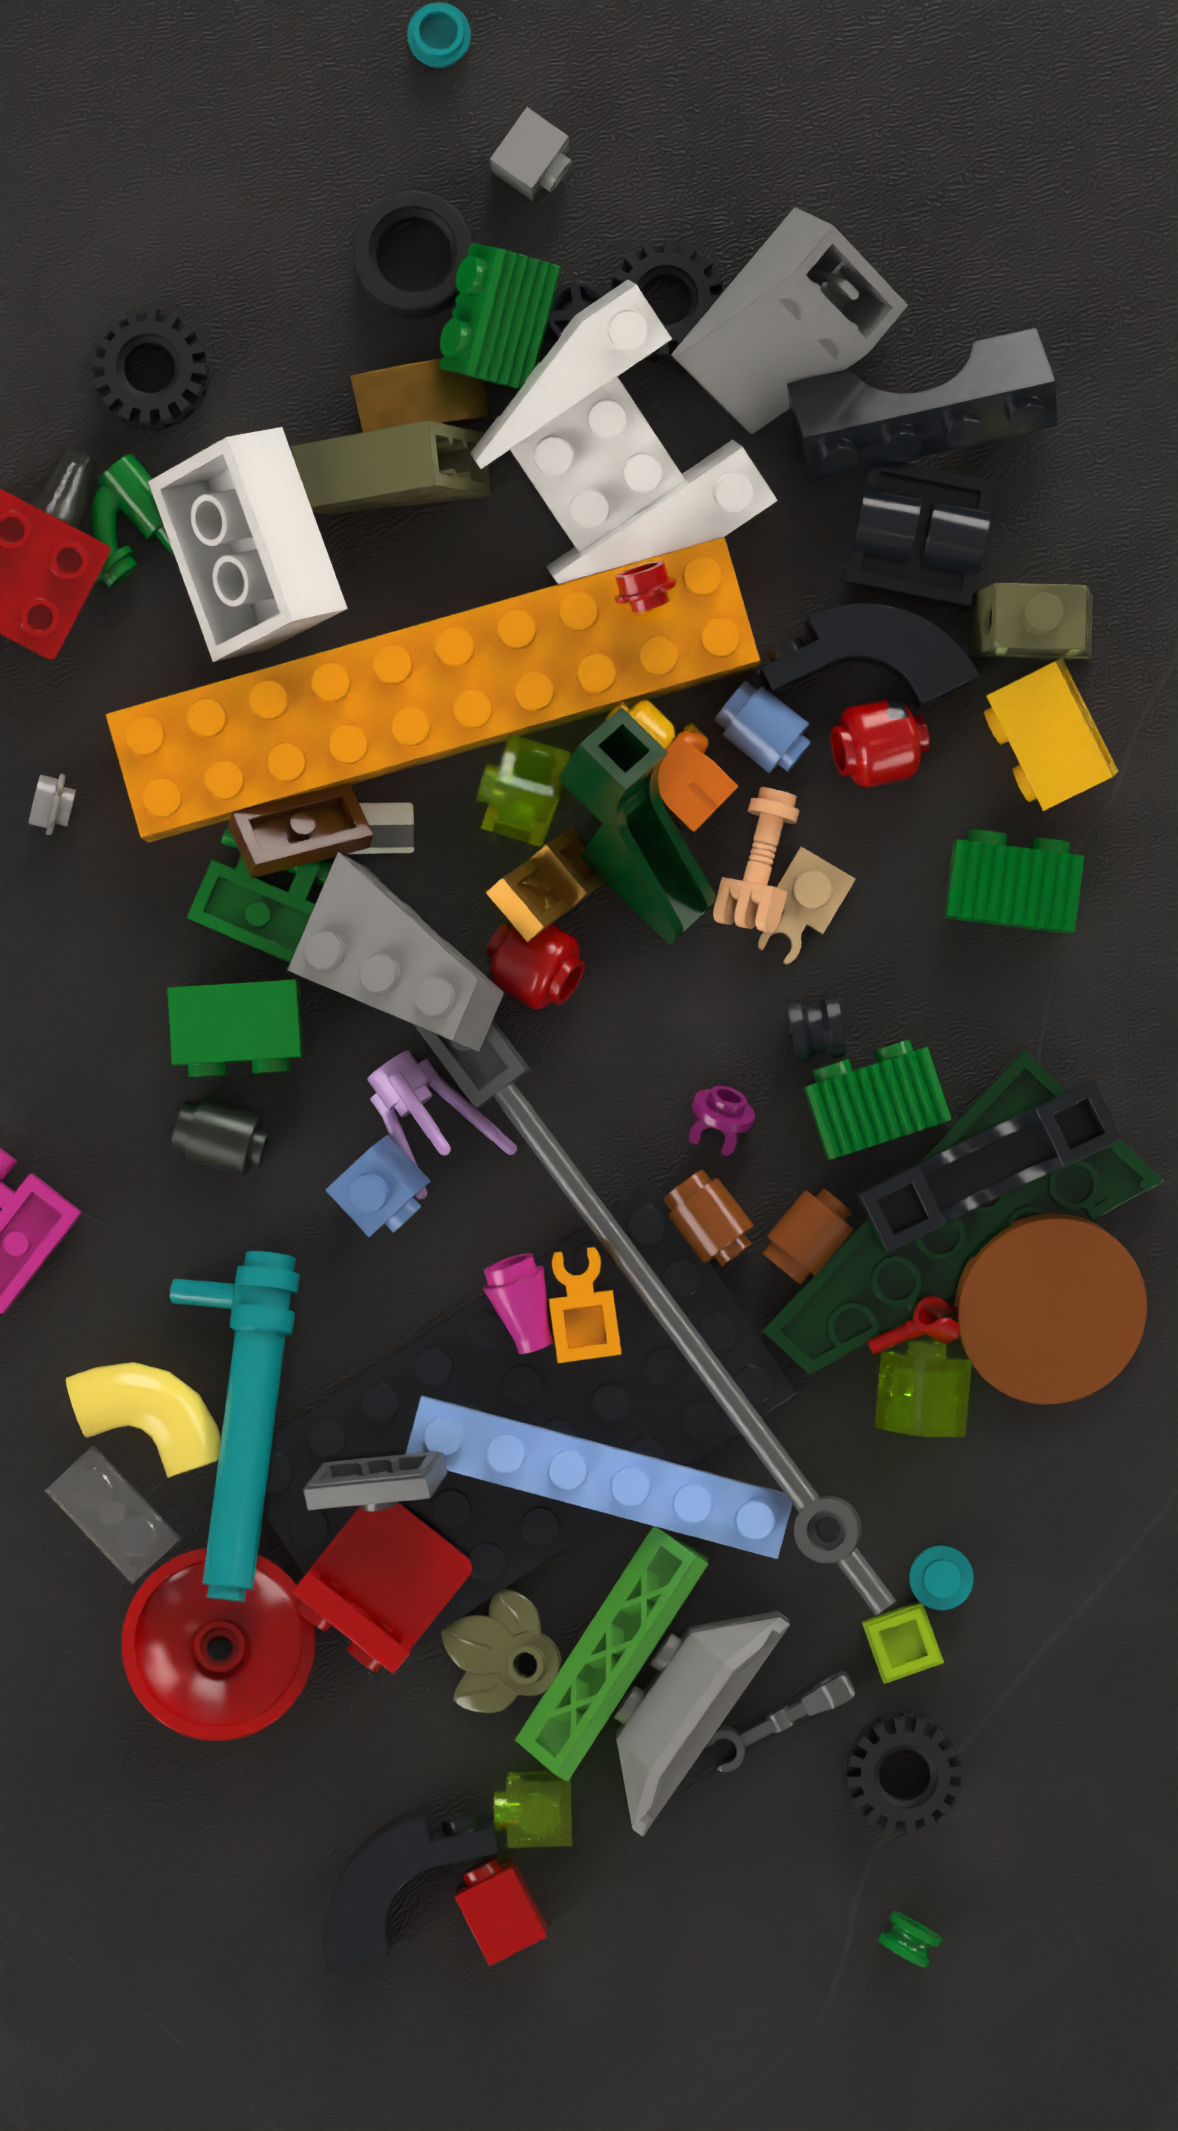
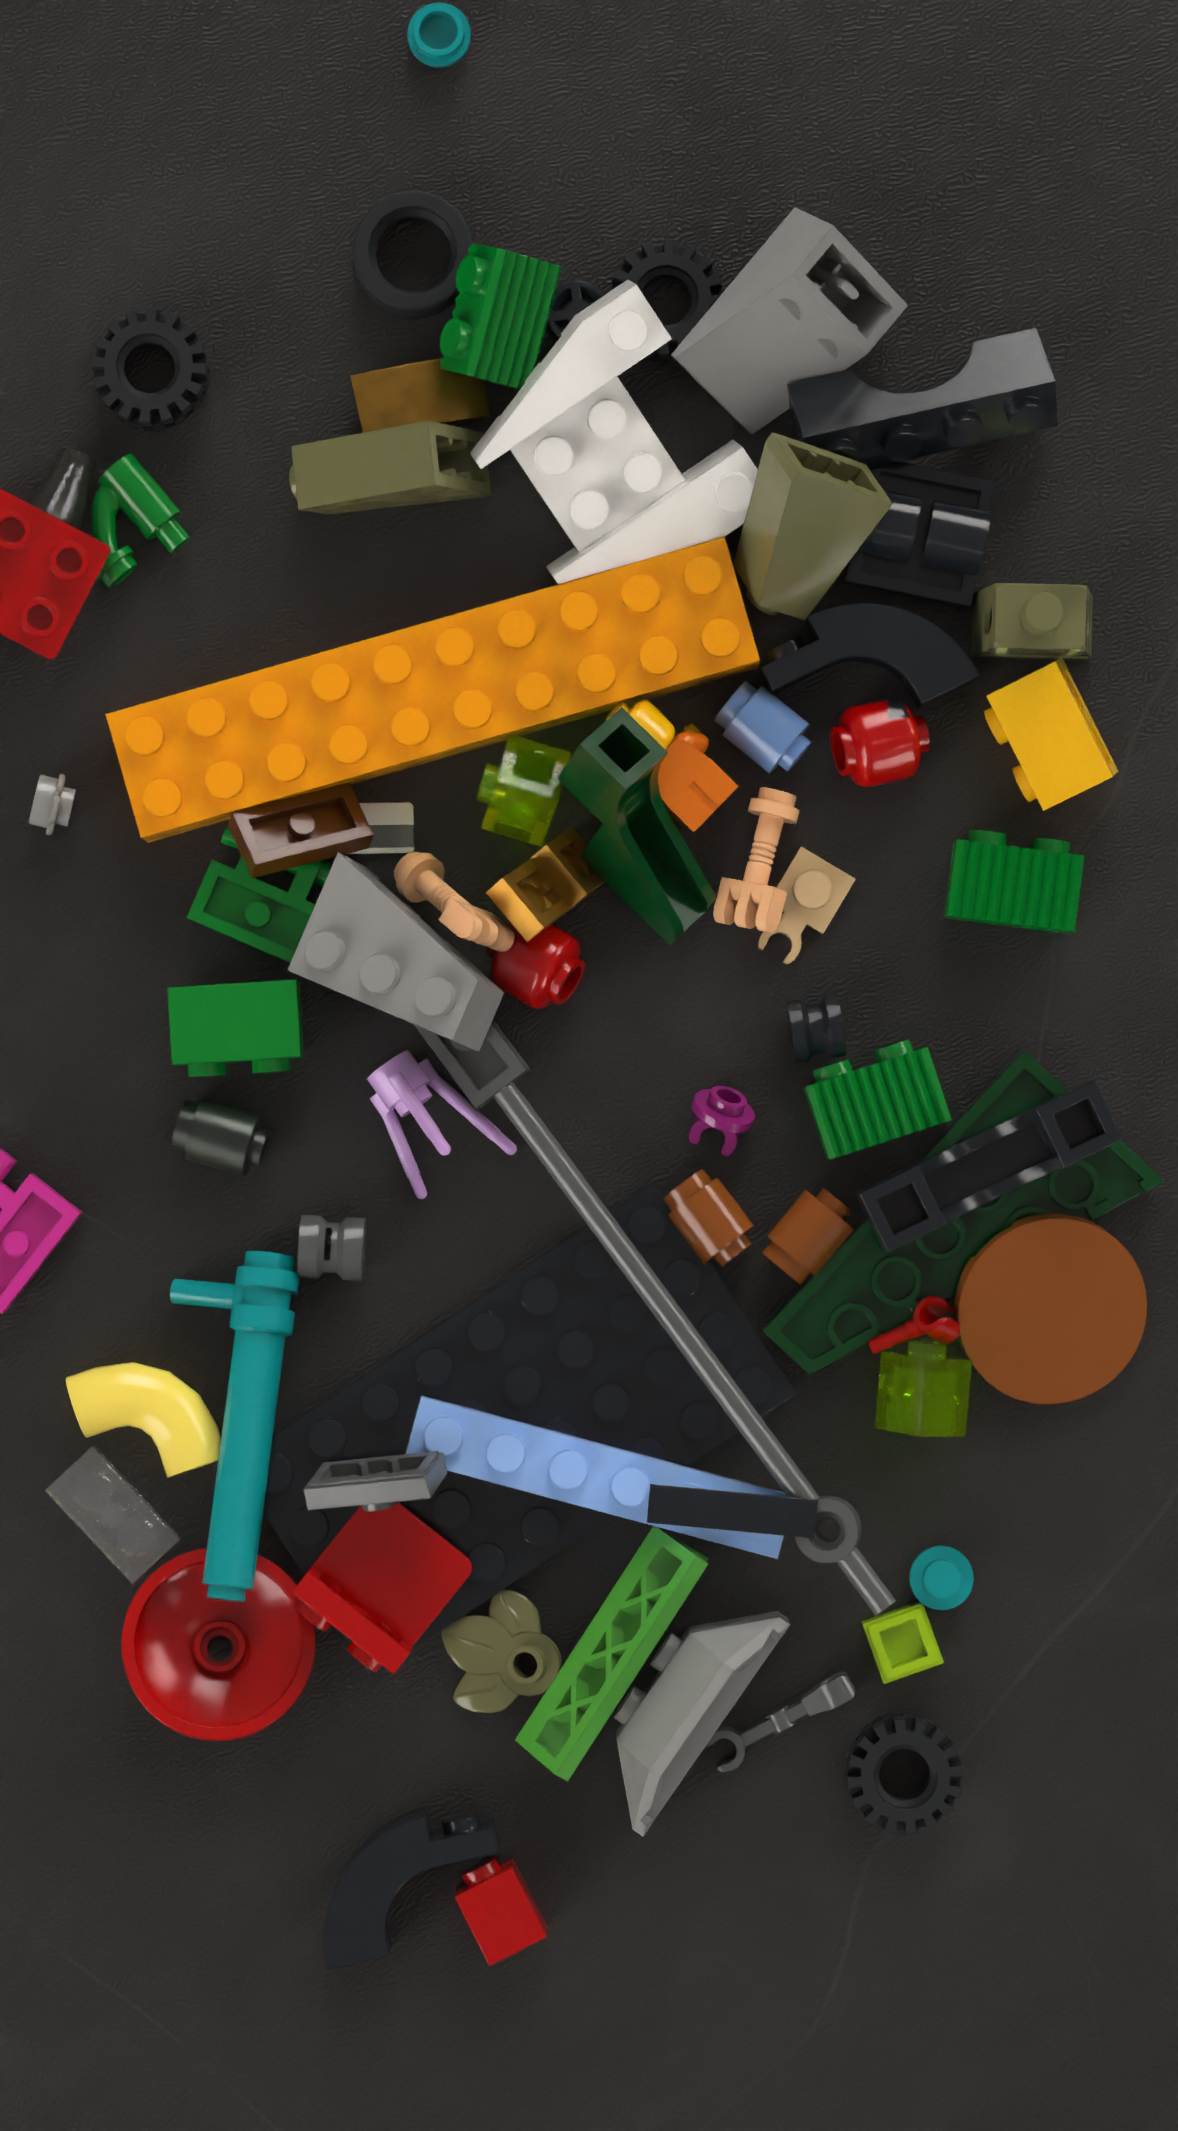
white brick [148,427,348,662] -> none
medium blue brick [326,1135,431,1237] -> none
dark pink cone [483,1253,555,1354] -> none
light grey plate [490,107,572,201] -> none
clear neon green brick [494,1771,573,1848] -> none
light orange plate [549,1247,622,1363] -> none
red plate [614,561,677,613] -> none
green bush [878,1911,943,1968] -> none
none -> dark grey wheel [297,1215,366,1281]
none -> light nougat hinge [394,852,514,952]
none -> black sticker [647,1484,818,1538]
none -> olive slope [733,432,893,620]

